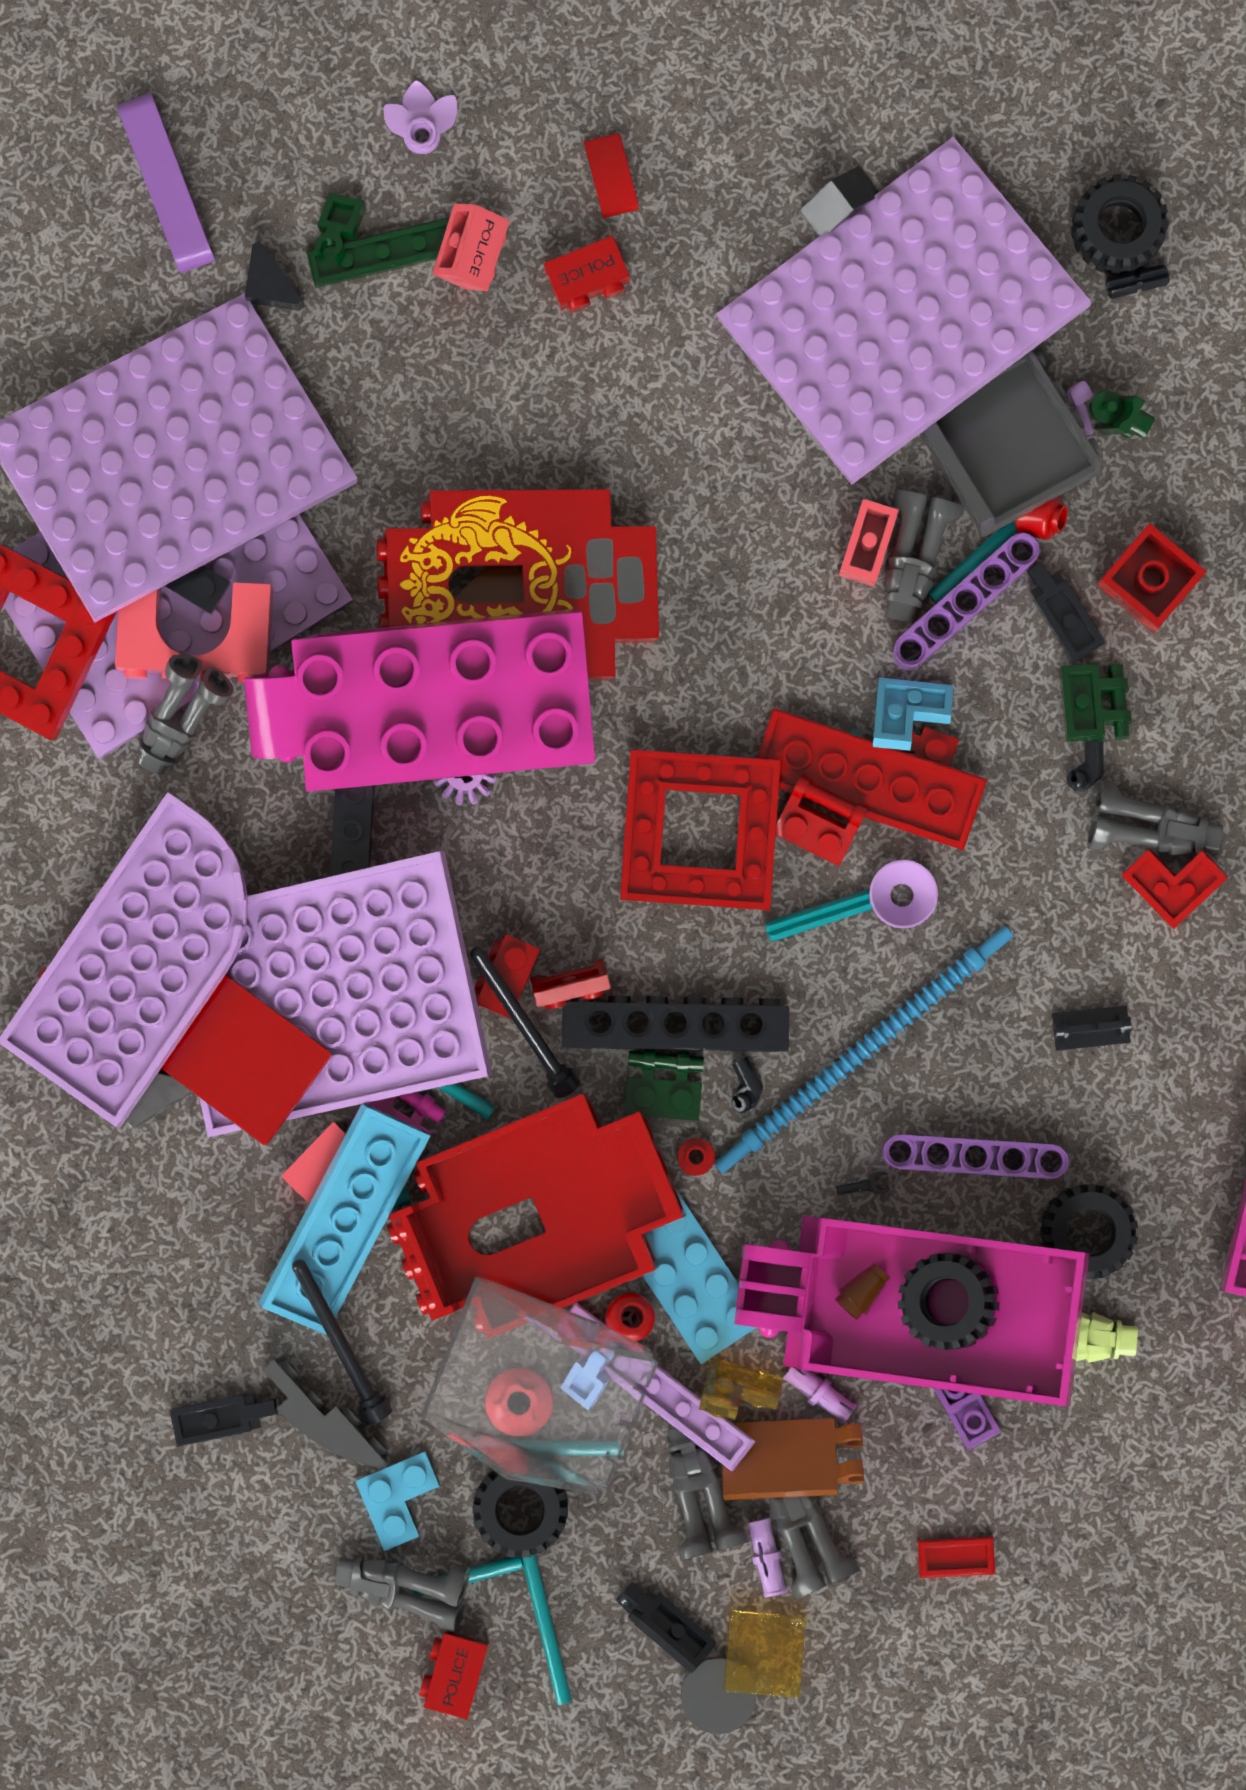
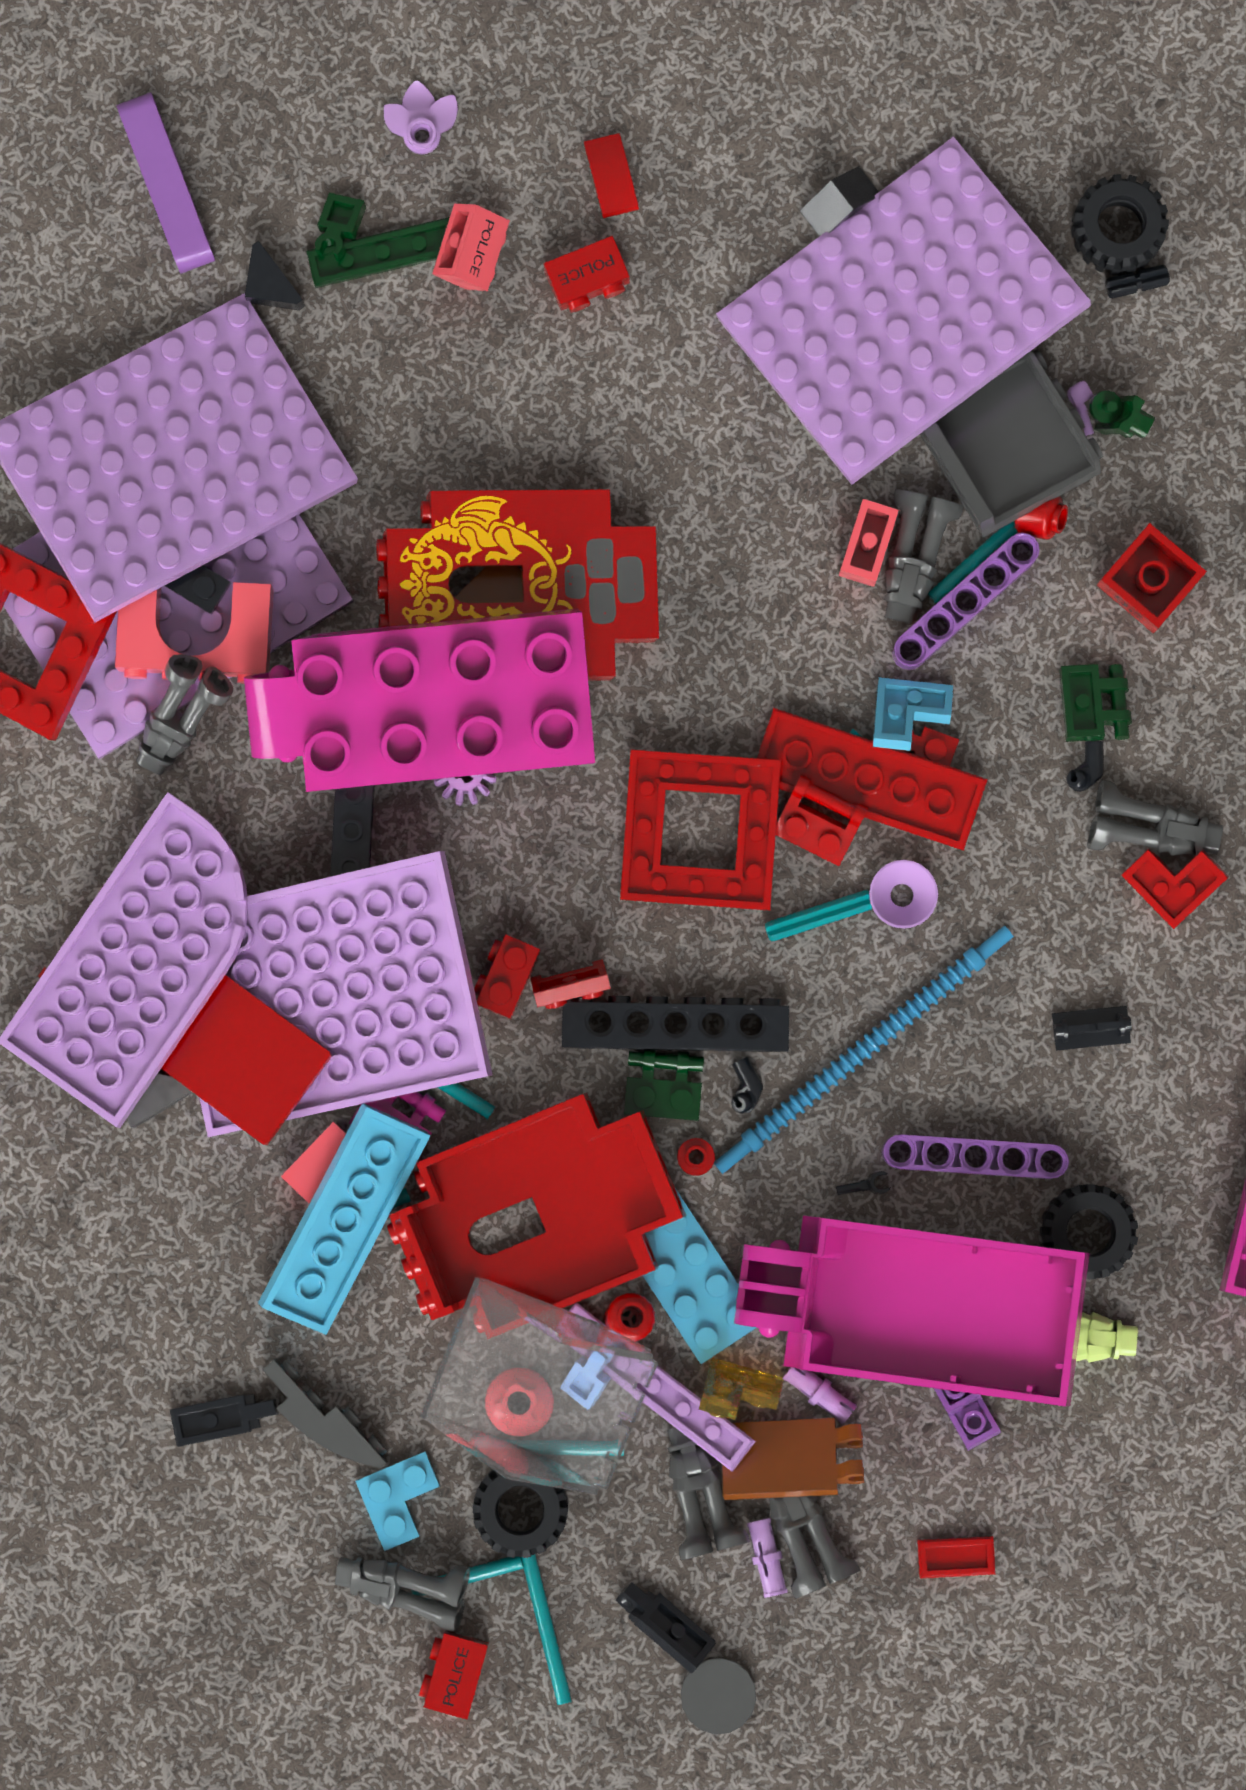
black piece [292,1259,393,1425] -> none
black piece [470,947,580,1098] -> none
clear yellow piece [724,1610,807,1698] -> none
reddish brown cone [835,1263,890,1320] -> none
black tyre [897,1253,1000,1350] -> none
black hinge [1027,561,1105,664] -> none

